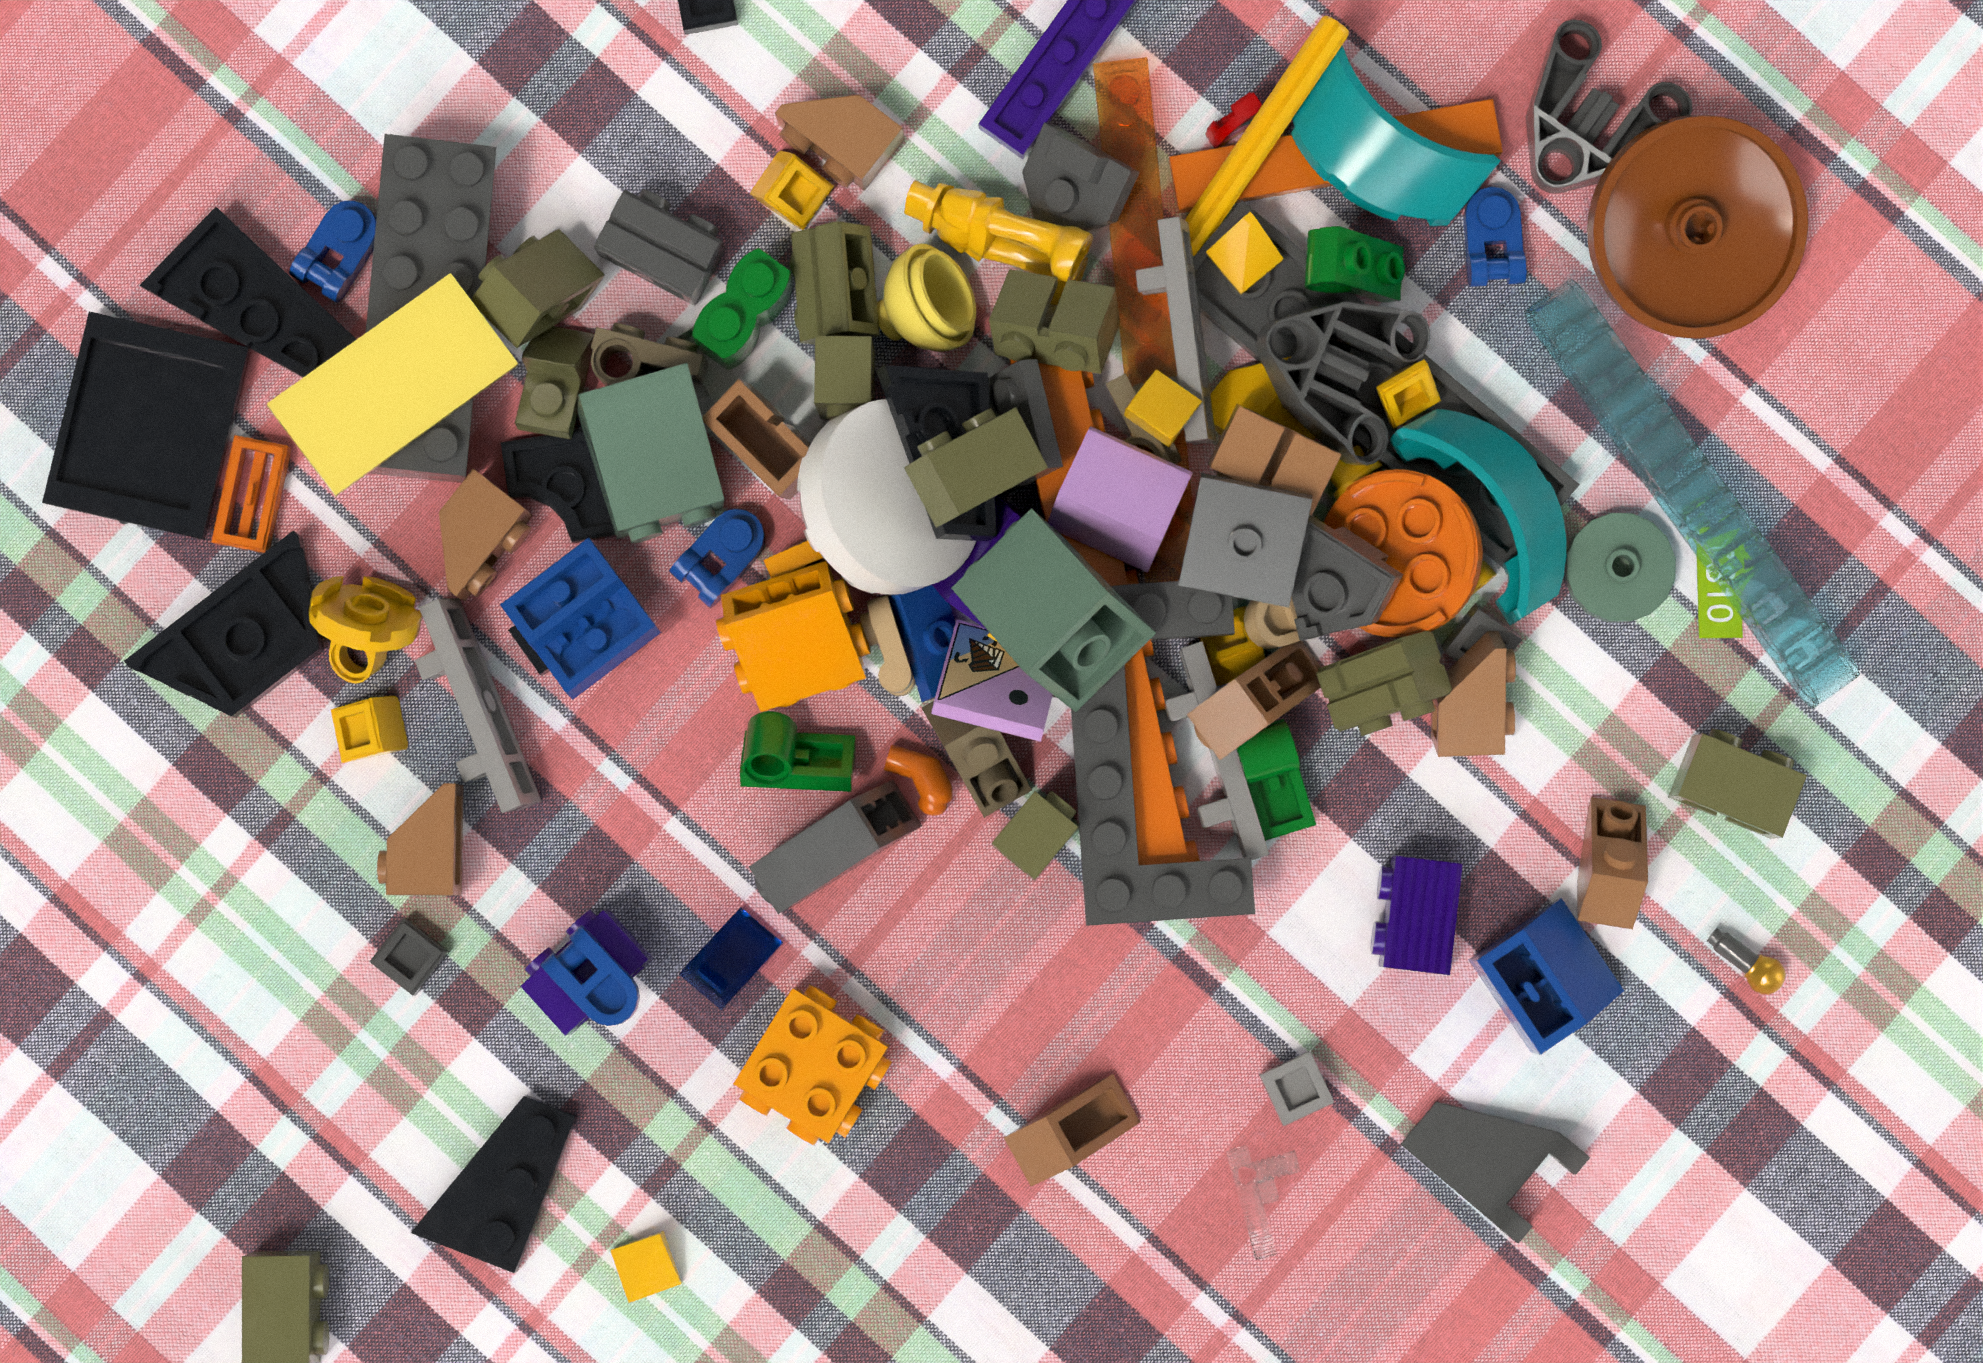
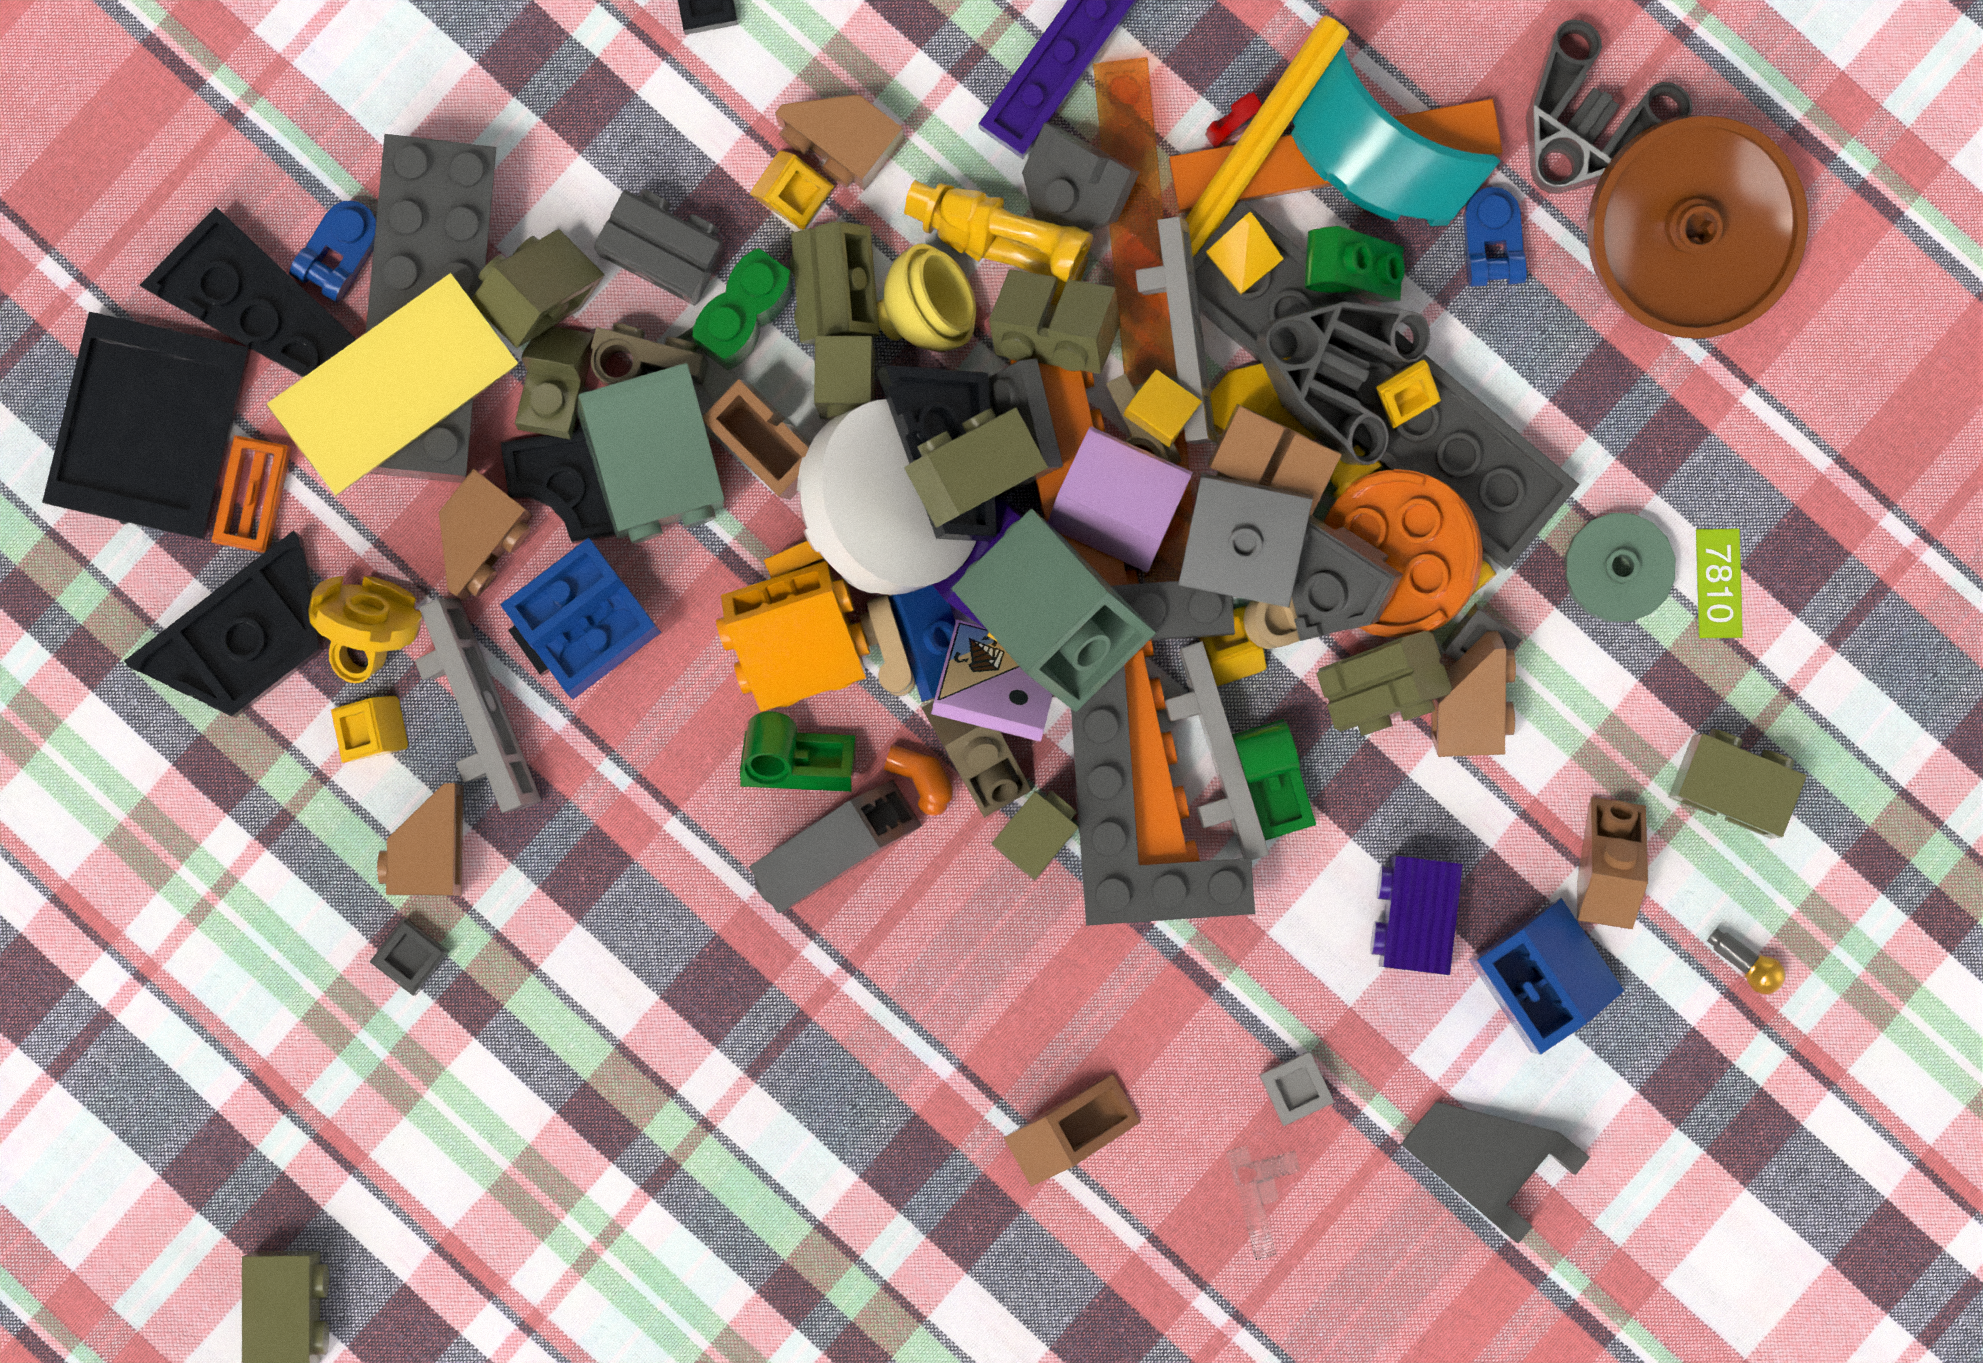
black wing [411,1095,578,1273] -> none
dark purple piece [520,909,654,1036] -> none
blue plate [540,925,640,1026] -> none
yellow slope [610,1231,682,1303] -> none
blue plate [669,509,766,608] -> none
clear blue slope [679,907,783,1011] -> none
light orange brick [733,984,892,1145] -> none
medium nougat slope [1187,641,1321,760] -> none
teal windscreen [1389,409,1567,625] -> none
clear light blue beam [1524,279,1860,709] -> none

